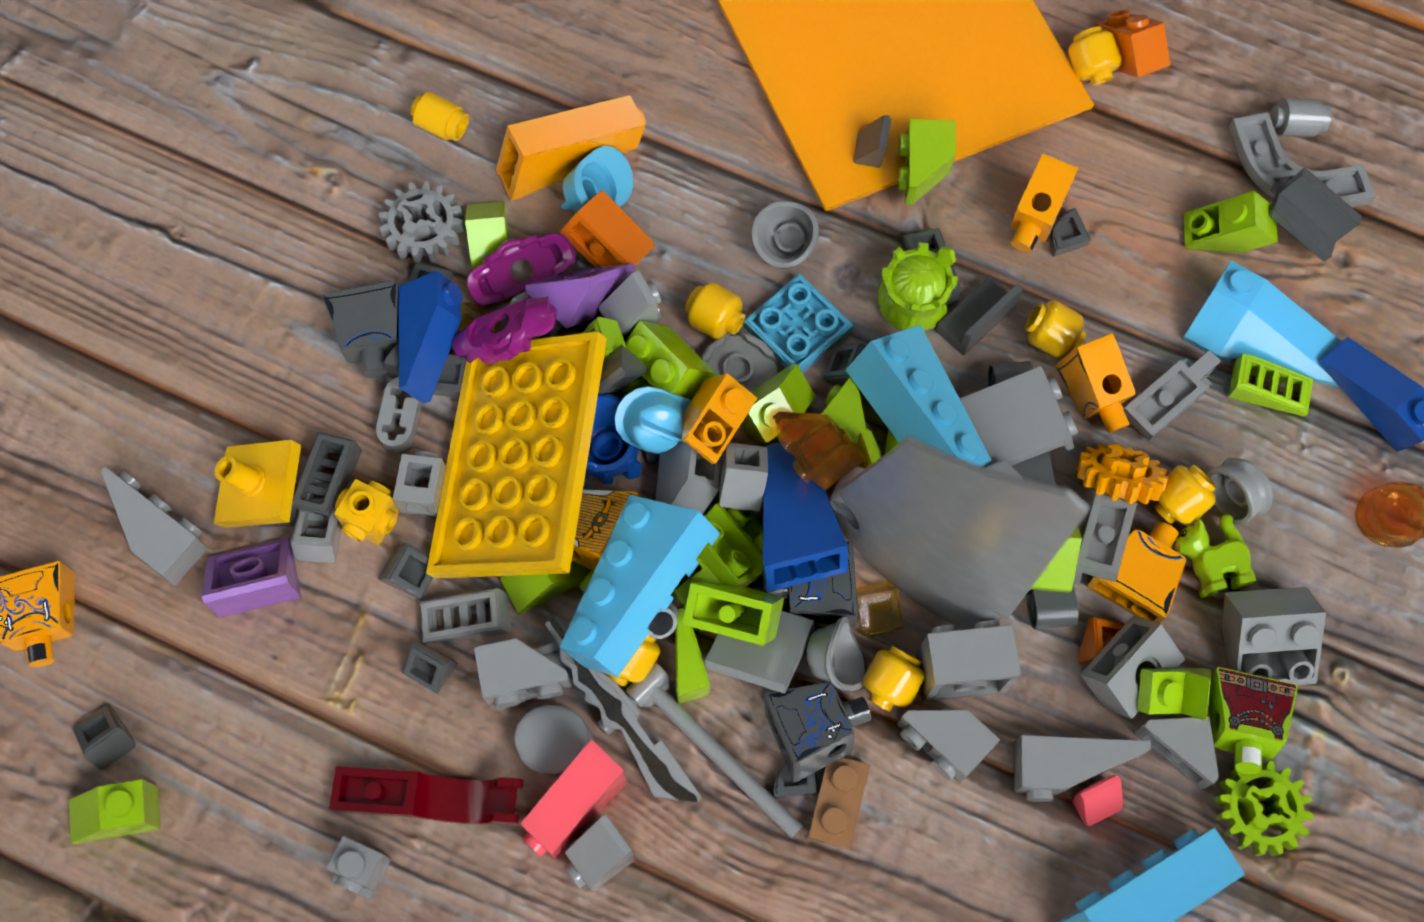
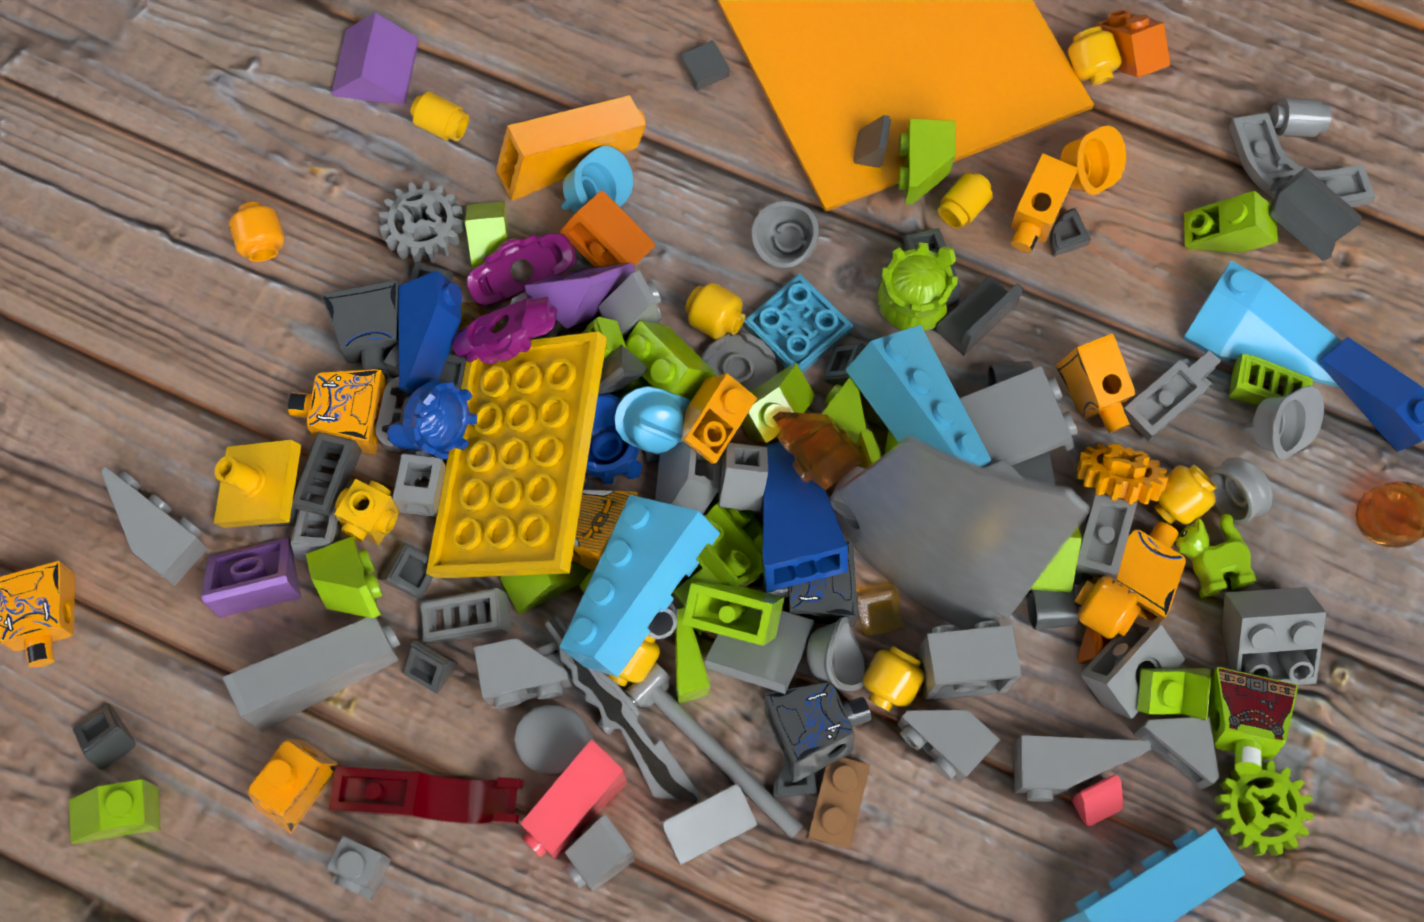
yellow head [1024,300,1086,358] -> none
none -> light grey slope [223,617,401,732]
none -> light orange head [229,202,285,262]
none -> light orange torso [247,739,341,833]
none -> light orange torso [288,369,388,455]
none -> lime slope [305,536,383,618]
none -> medium lavender slope [331,13,419,105]
none -> blue hair [387,378,478,460]
none -> slope [661,783,757,865]
none -> dark grey tile [680,40,730,90]
none -> yellow brick [938,173,993,229]
none -> light orange piece [1060,125,1127,196]
none -> light orange head [1074,576,1142,639]
none -> light grey piece [1244,386,1324,460]

